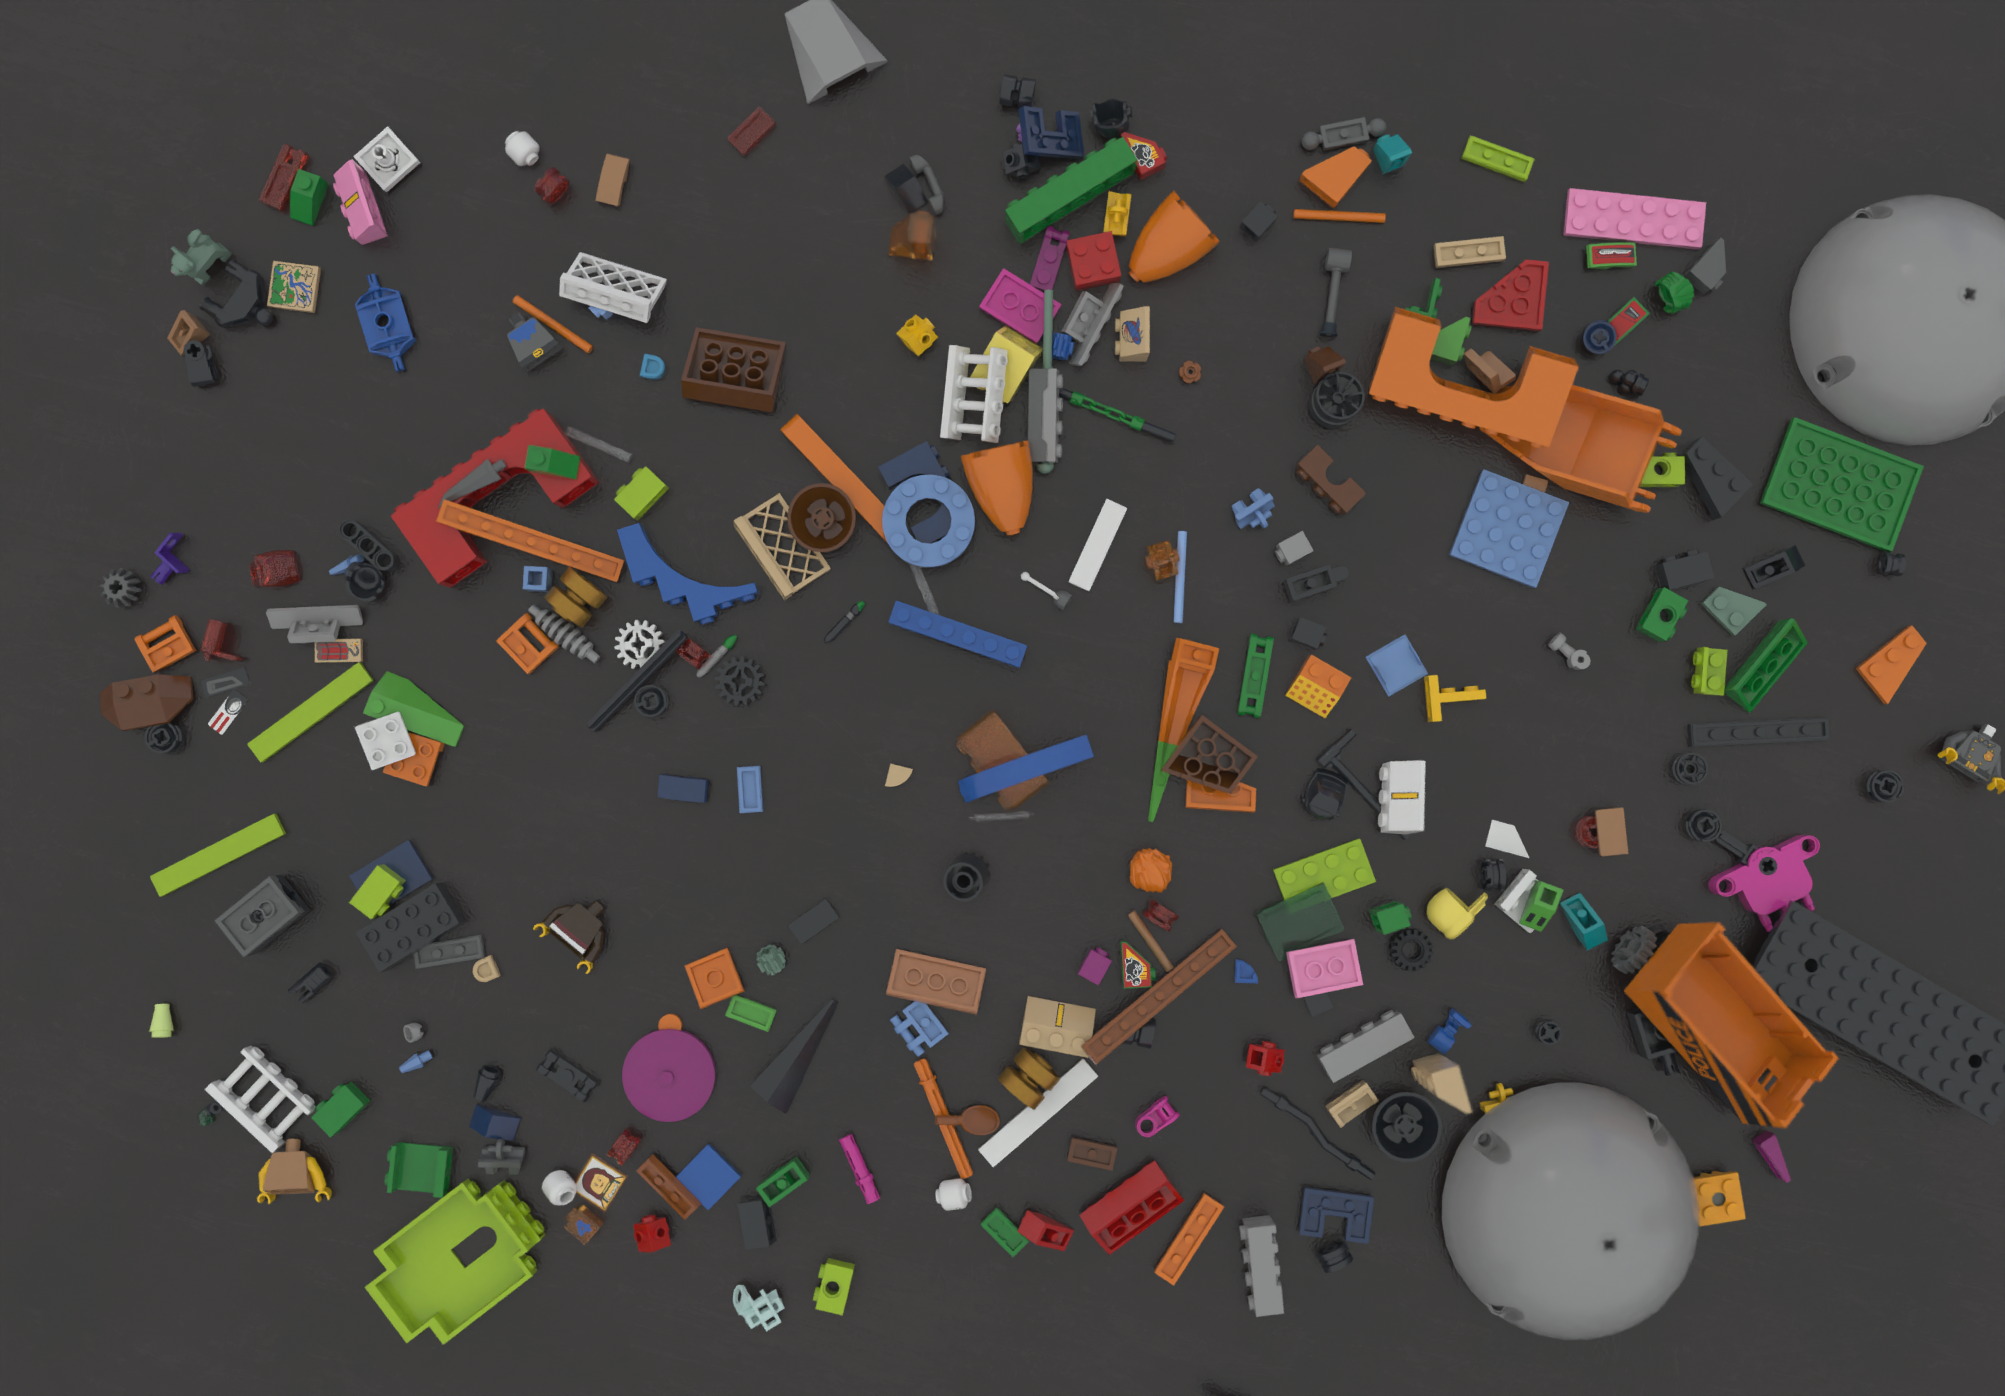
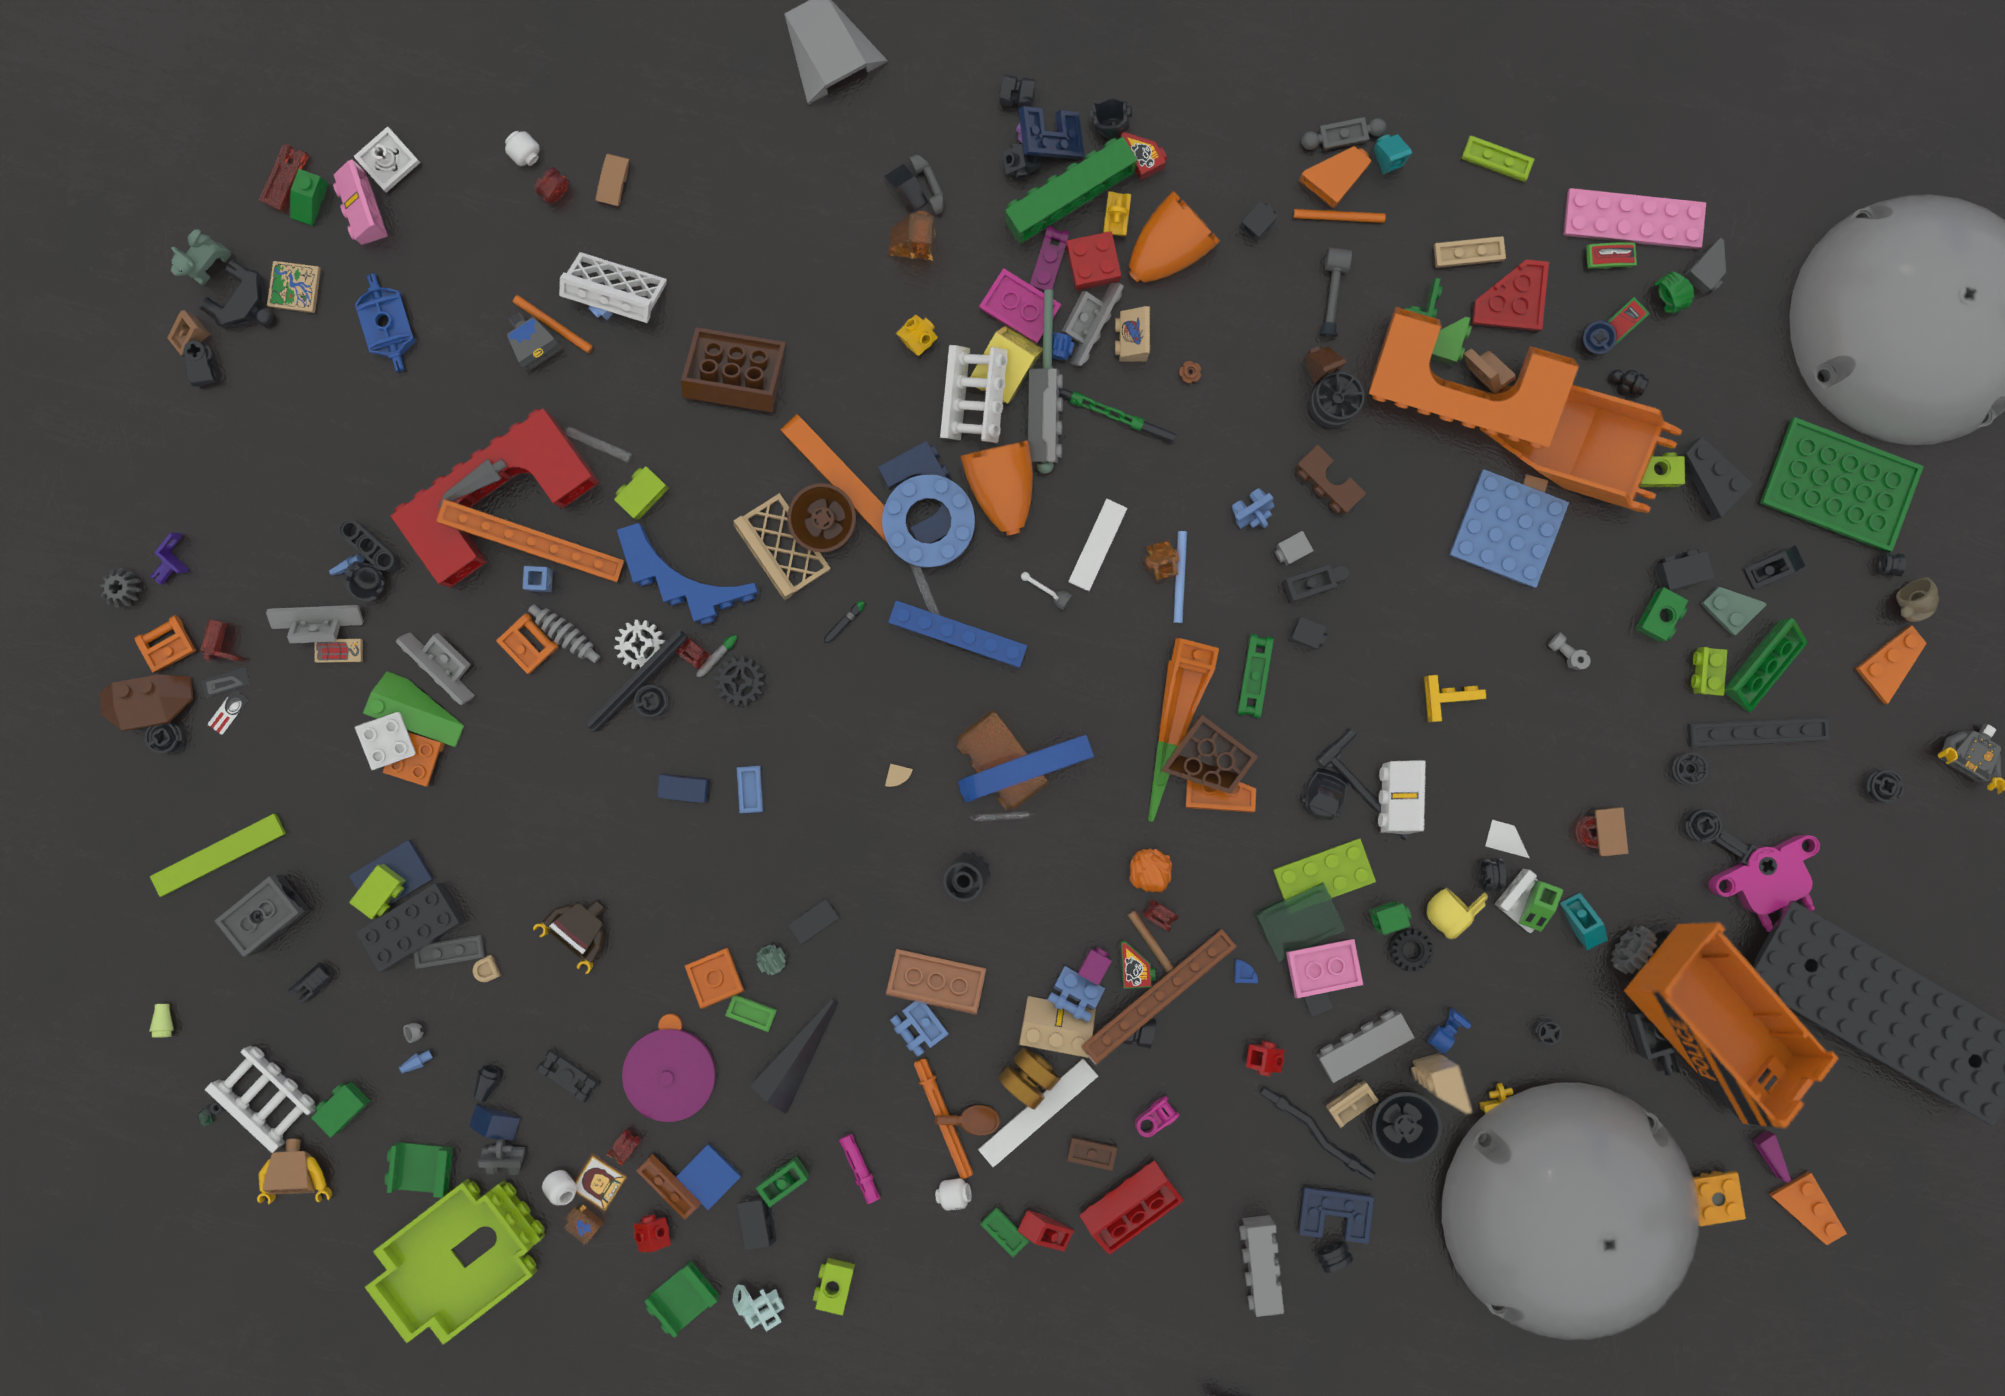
lime tile [247,662,374,762] -> none
clear red piece [249,550,300,587] -> none
green slope [525,445,581,480] -> none
pearl gold wheel [544,567,608,628] -> none
dark azure tile [640,354,666,379] -> none
clear red tile [727,106,776,156] -> none
orange plate [1154,1193,1224,1285] -> none
slope [1285,655,1351,718] -> none
medium blue piece [1366,635,1428,697] -> none
none -> light grey bracket [396,632,475,705]
none -> green panel [645,1261,720,1338]
none -> medium blue plate [1047,966,1105,1022]
none -> orange wing [1768,1171,1847,1245]
none -> dark tan piece [1896,577,1939,622]

